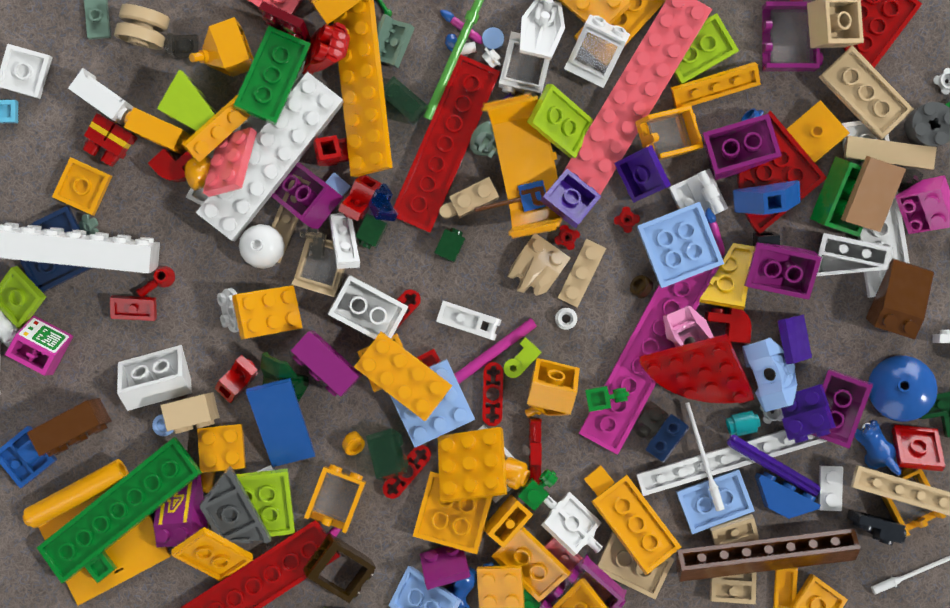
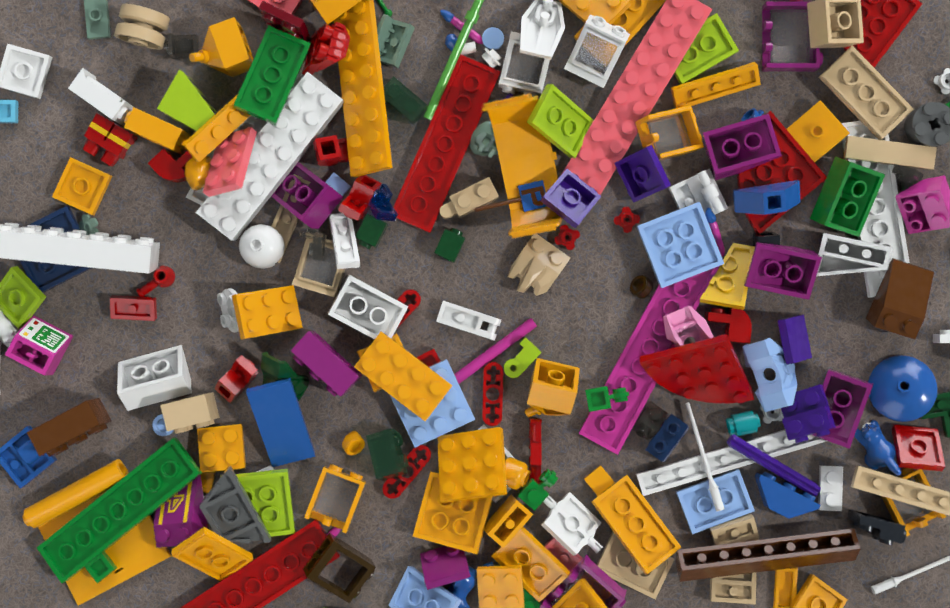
white plate [555,308,577,330] -> none
tan plate [558,239,606,308] -> none
medium nougat tile [841,156,906,232] -> none

